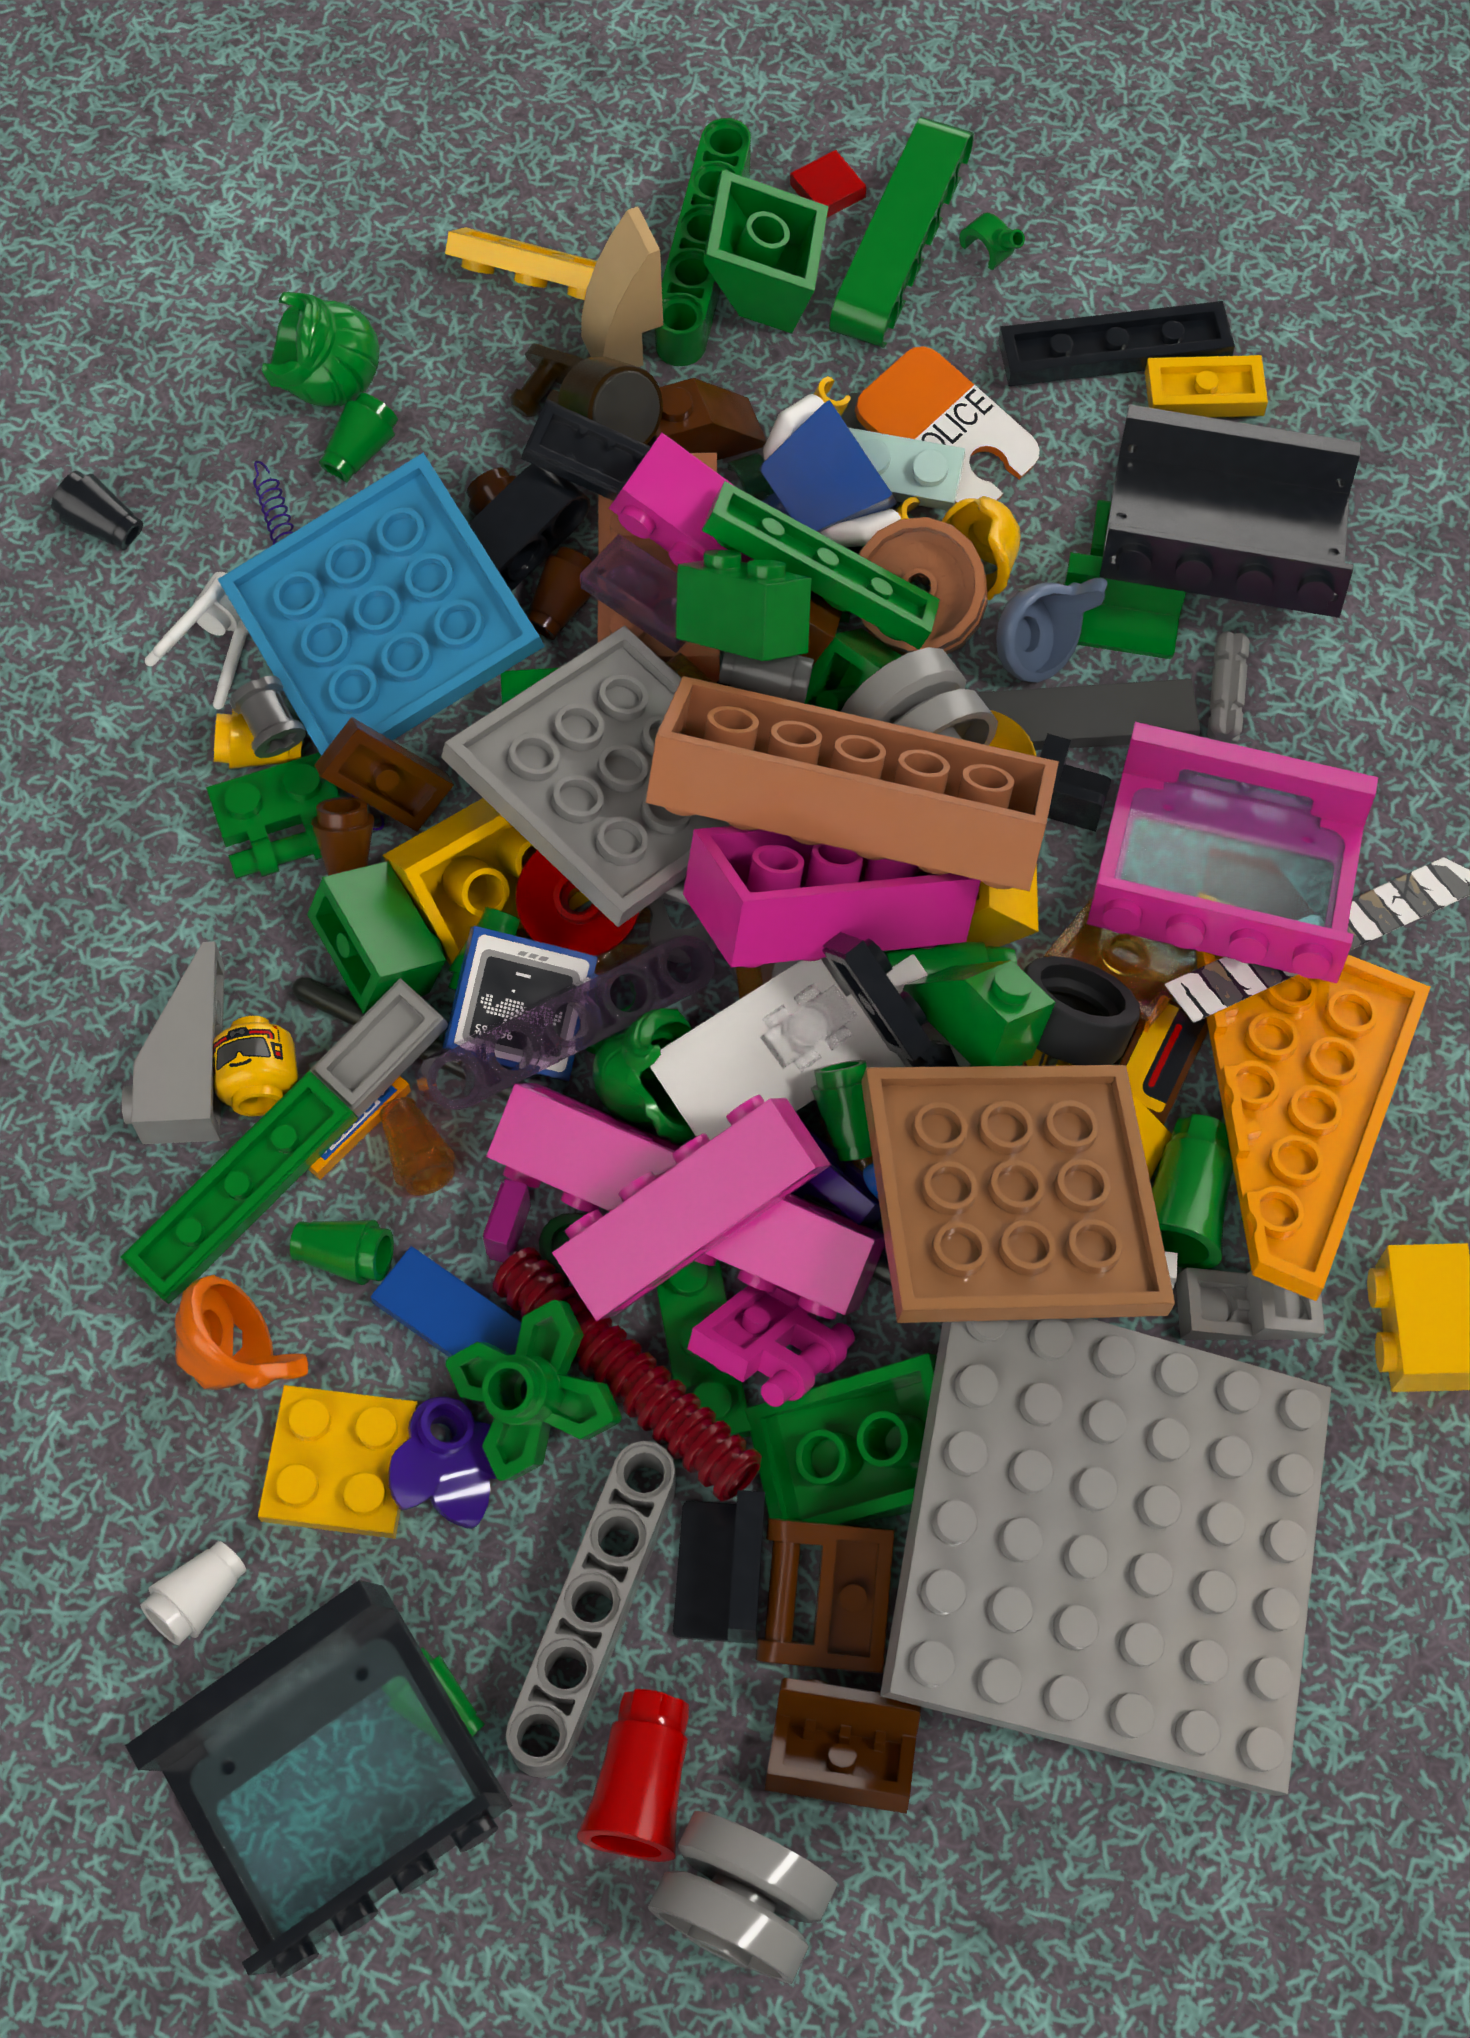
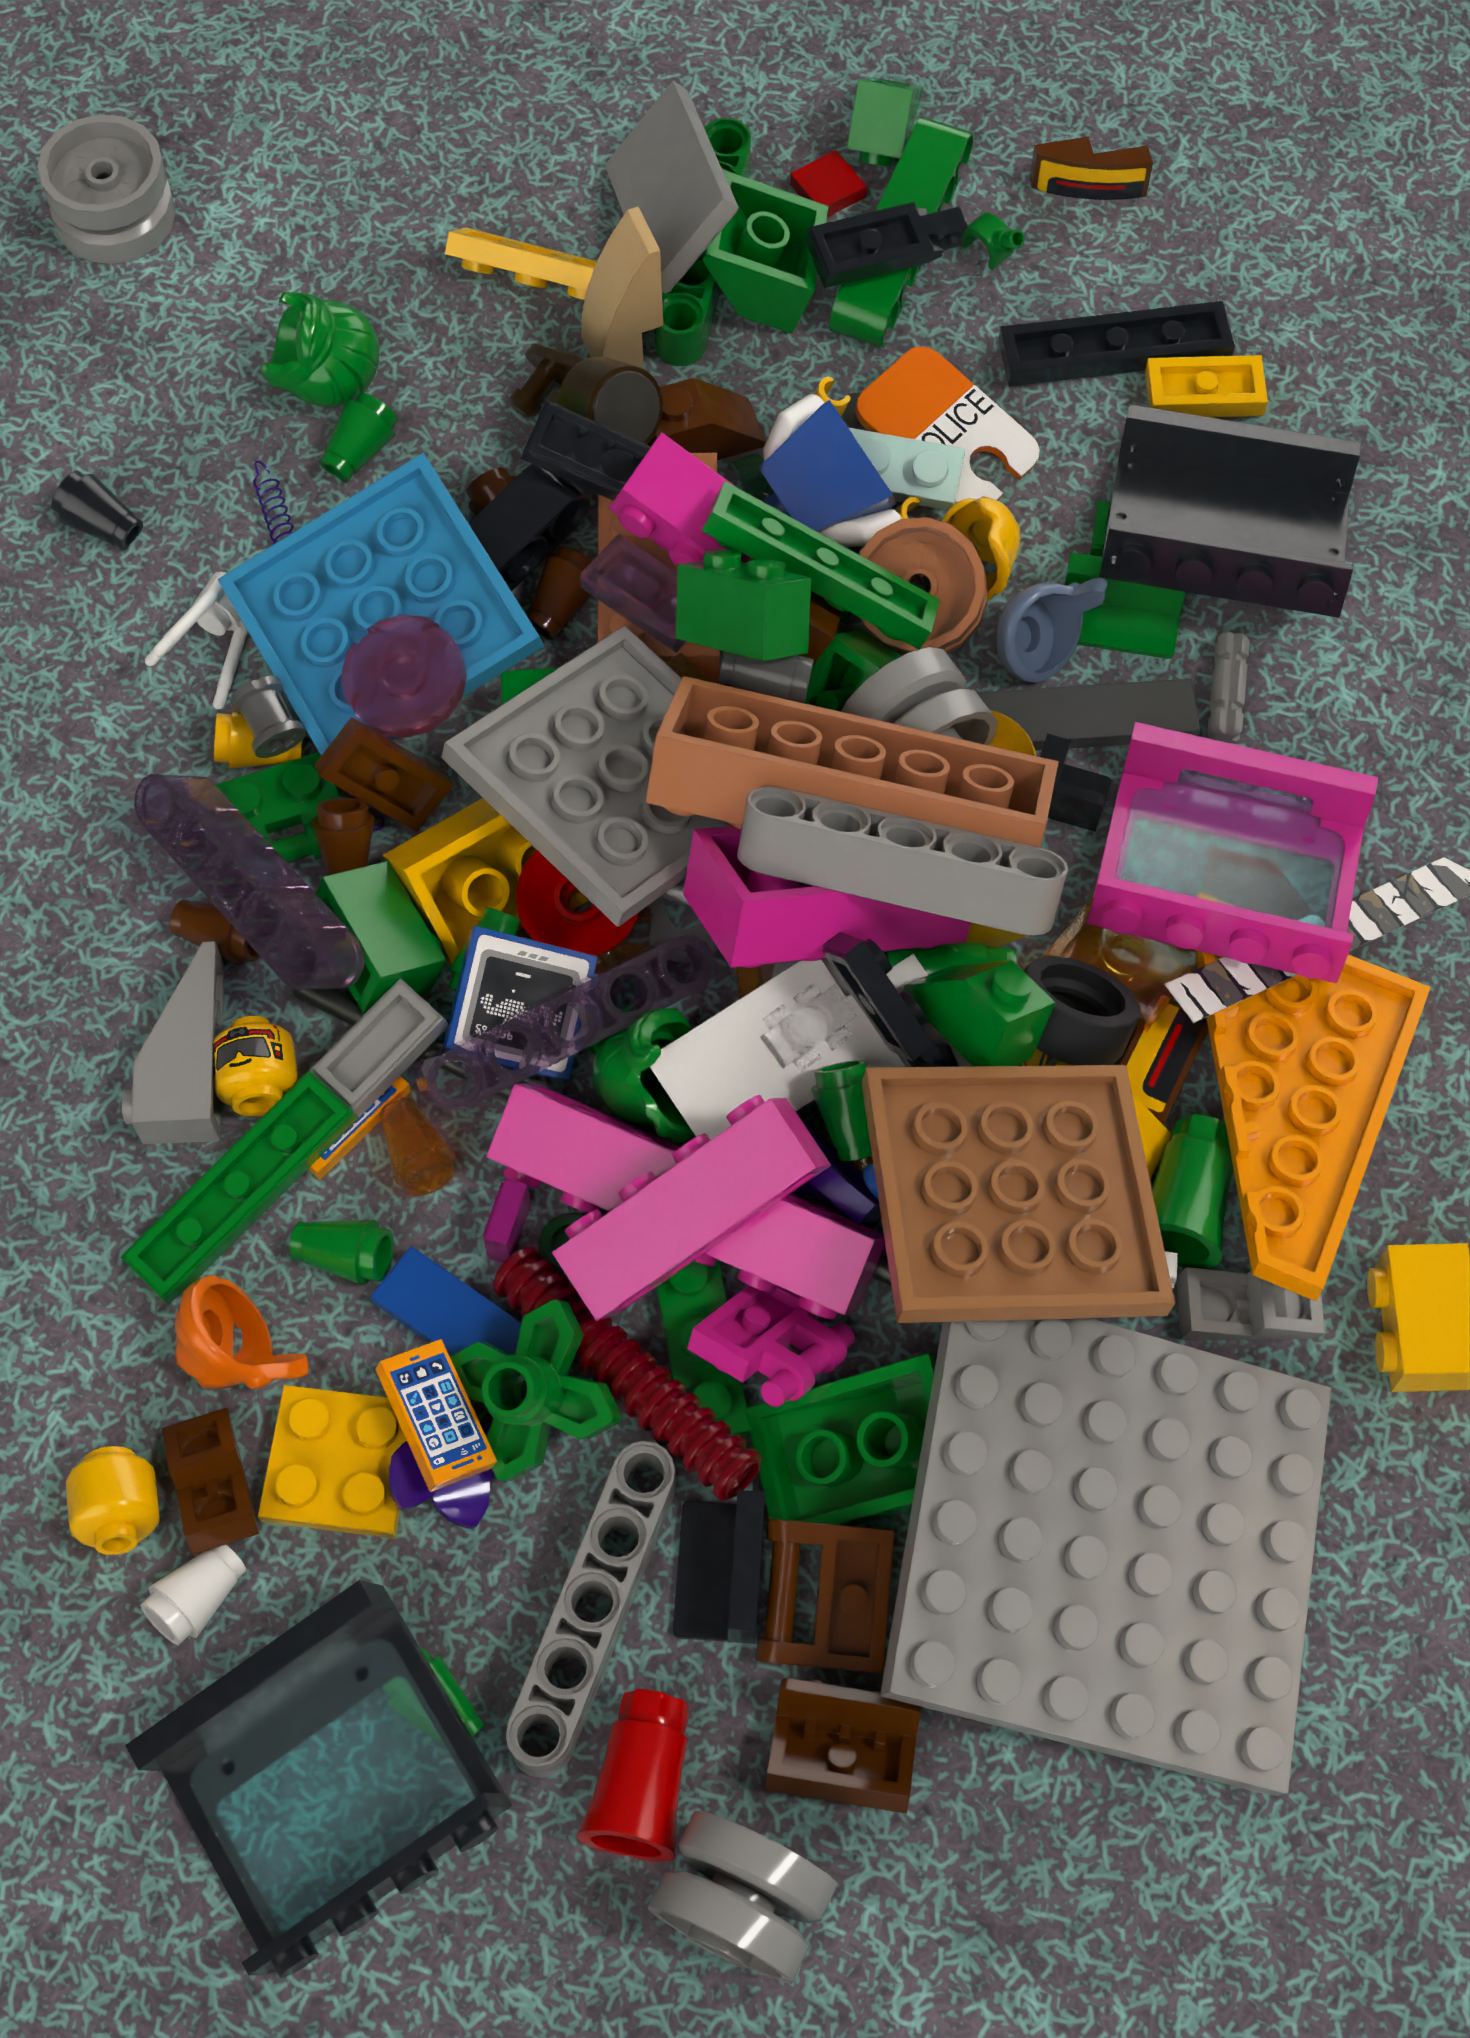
none -> light grey wheel [37,114,176,264]
none -> yellow head [66,1446,160,1555]
none -> clear purple beam [134,774,364,990]
none -> reddish brown slope [162,1408,259,1555]
none -> reddish brown cone [170,899,269,965]
none -> clear pink tile [341,614,467,738]
none -> tile [375,1339,497,1492]
none -> light grey tile [605,81,739,294]
none -> light grey beam [737,786,1068,936]
none -> black hinge [805,202,968,288]
none -> green slope [847,77,924,167]
none -> slope [1029,137,1153,200]

